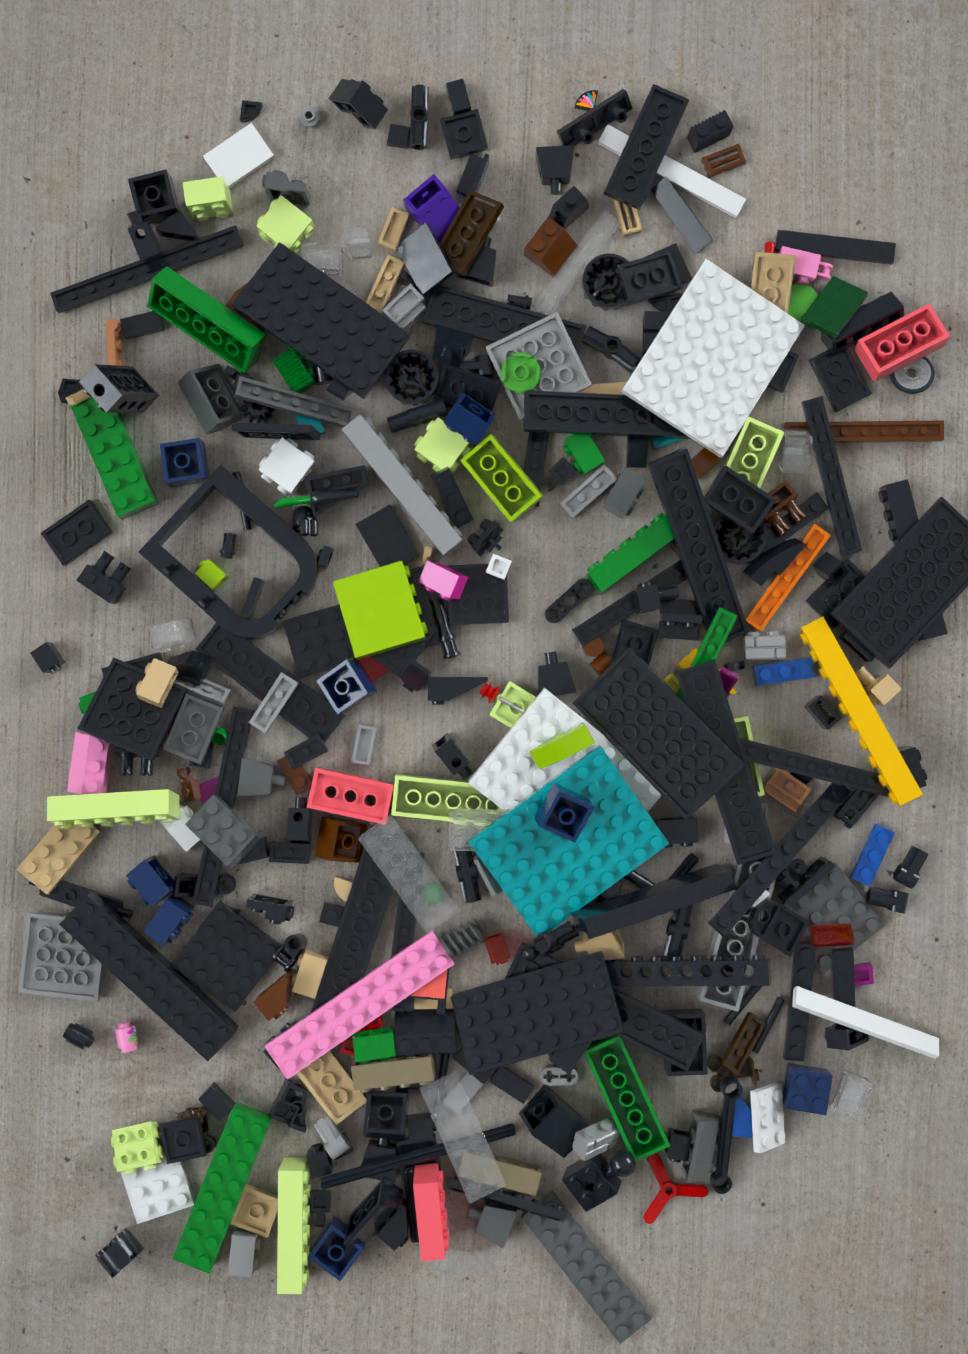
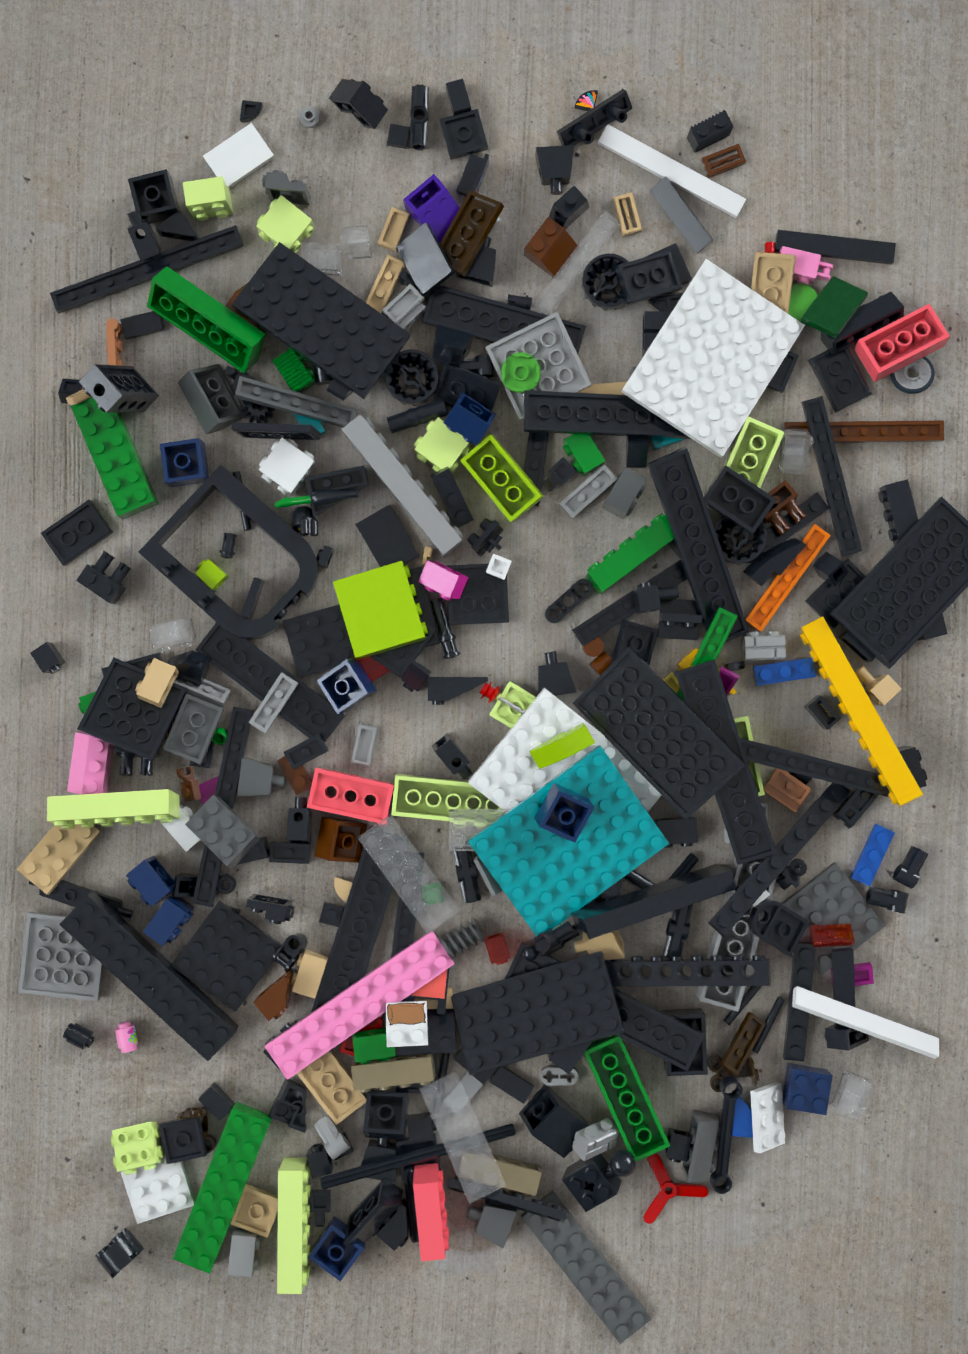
black piece [582,326,641,373] -> none
black plate [604,84,689,210] -> none
reddish brown tile [691,448,729,479] -> none
black tile [778,857,836,907] -> none
none -> slope [386,1001,428,1047]

